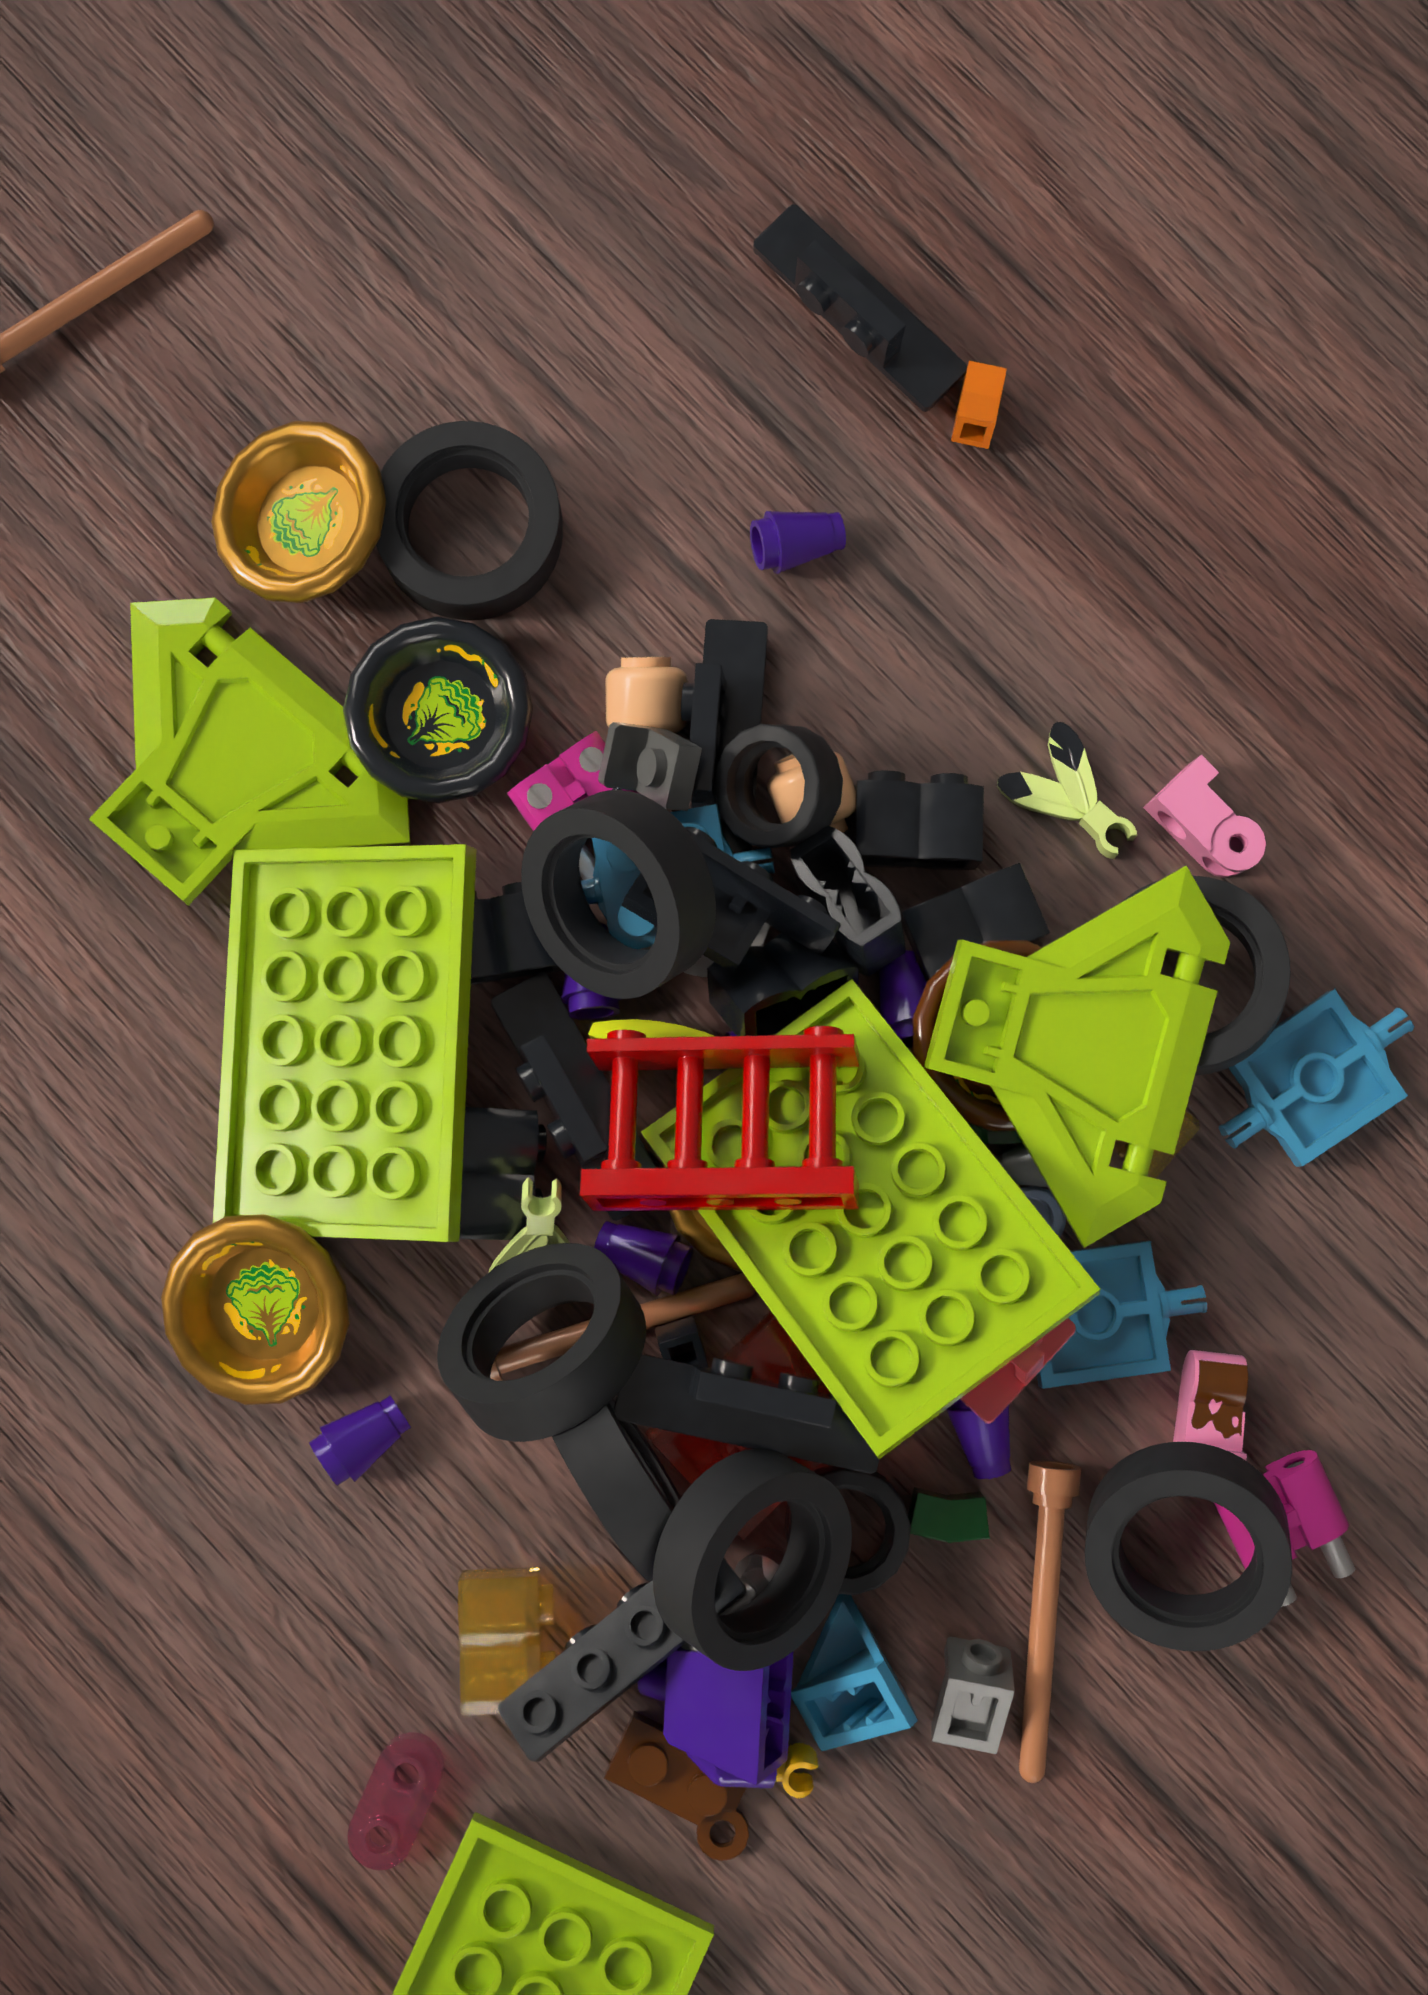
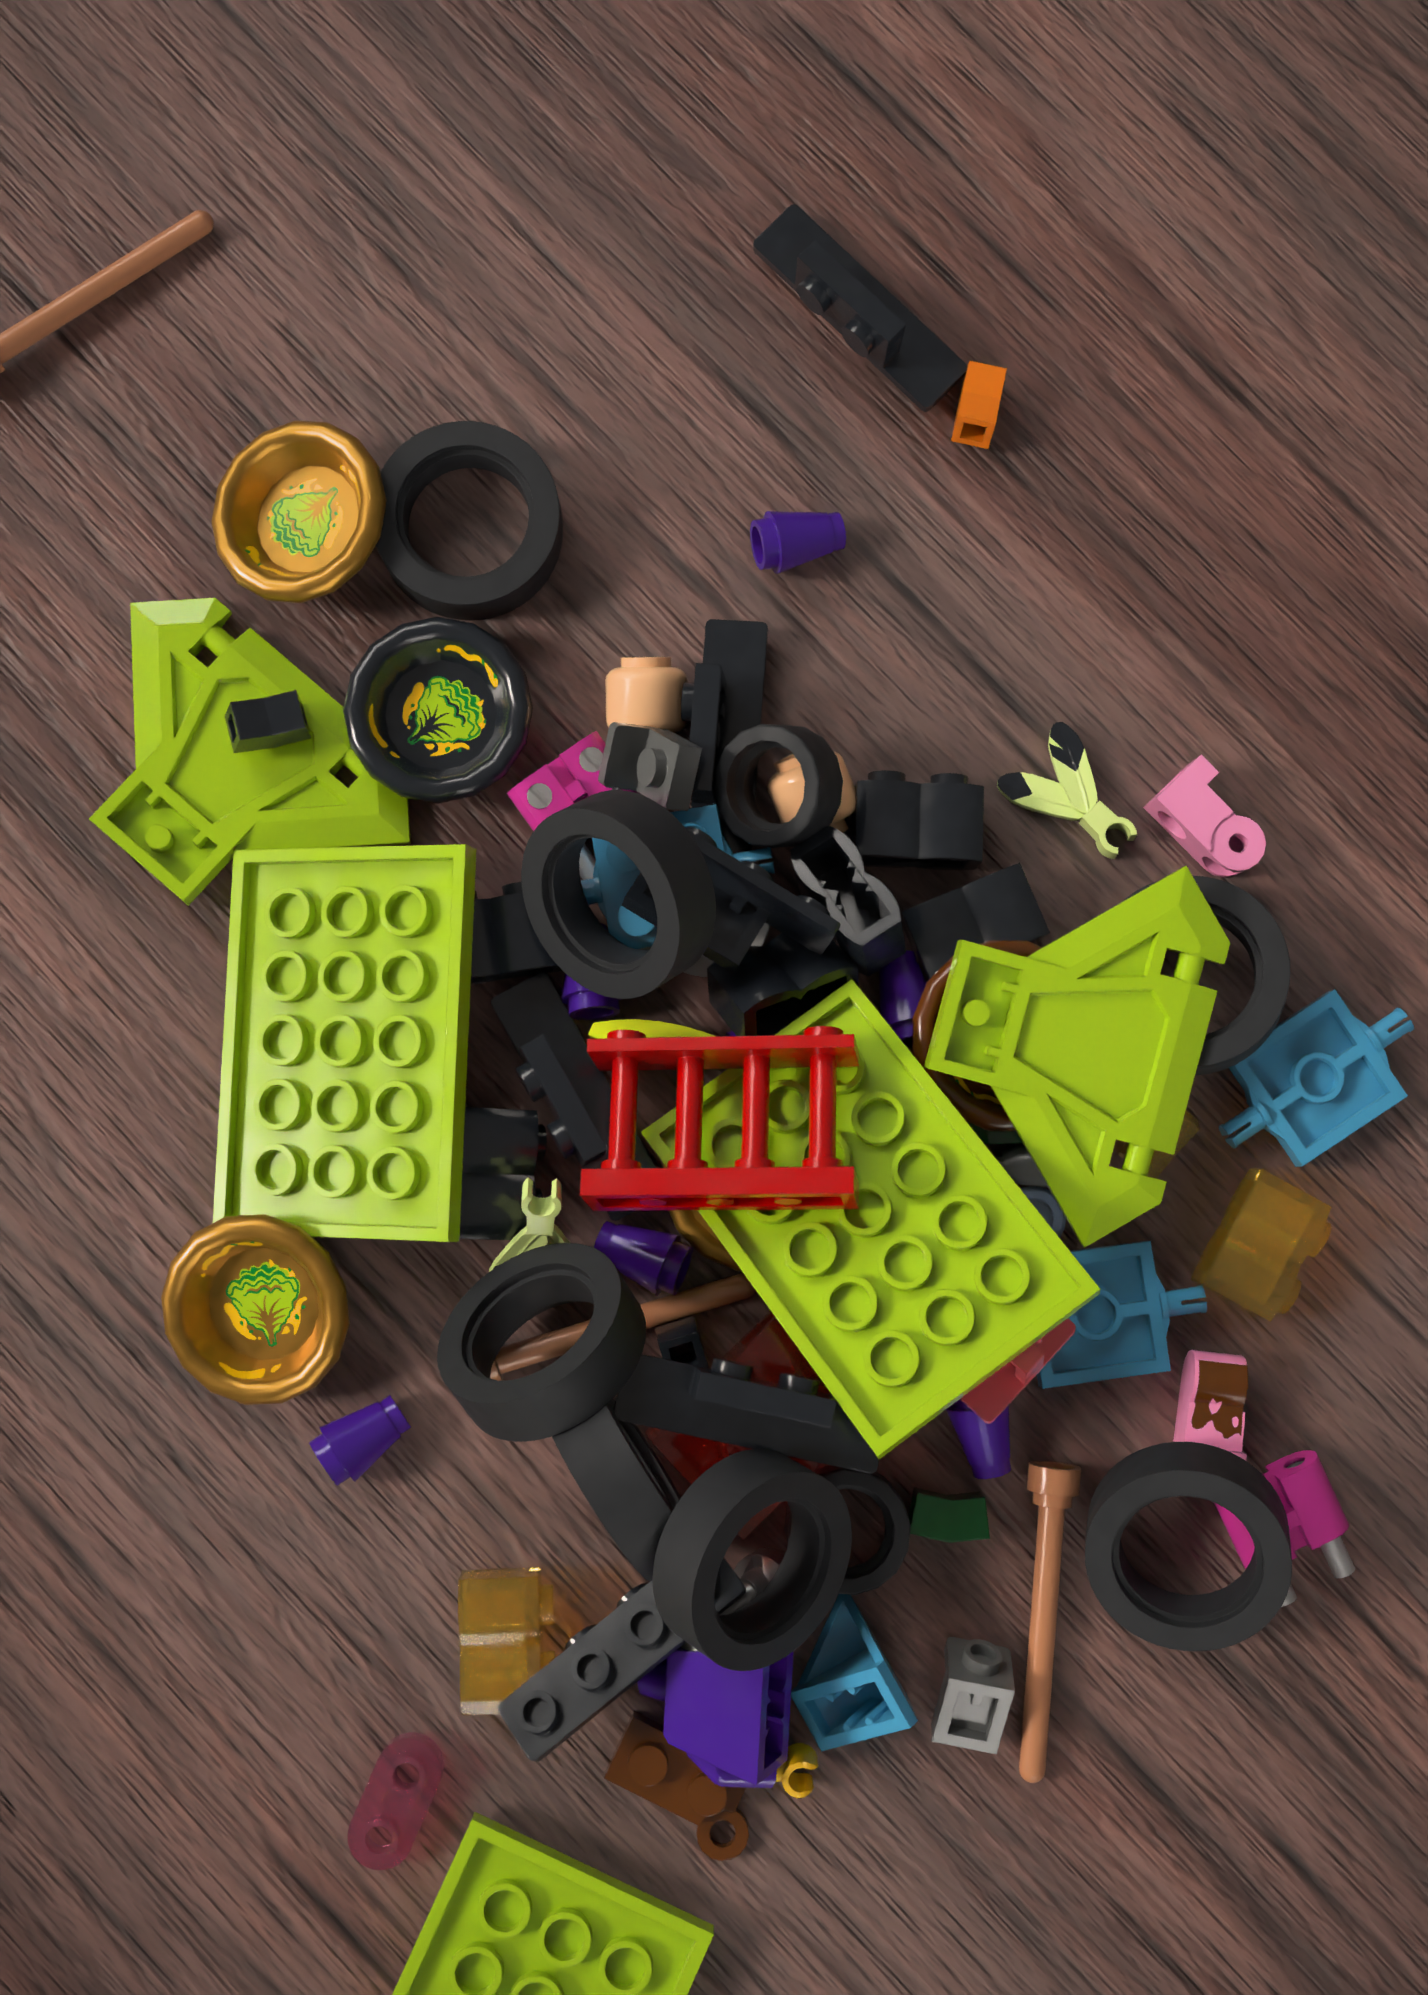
none -> black piece [225,690,311,753]
none -> clear yellow brick [1191,1168,1332,1322]

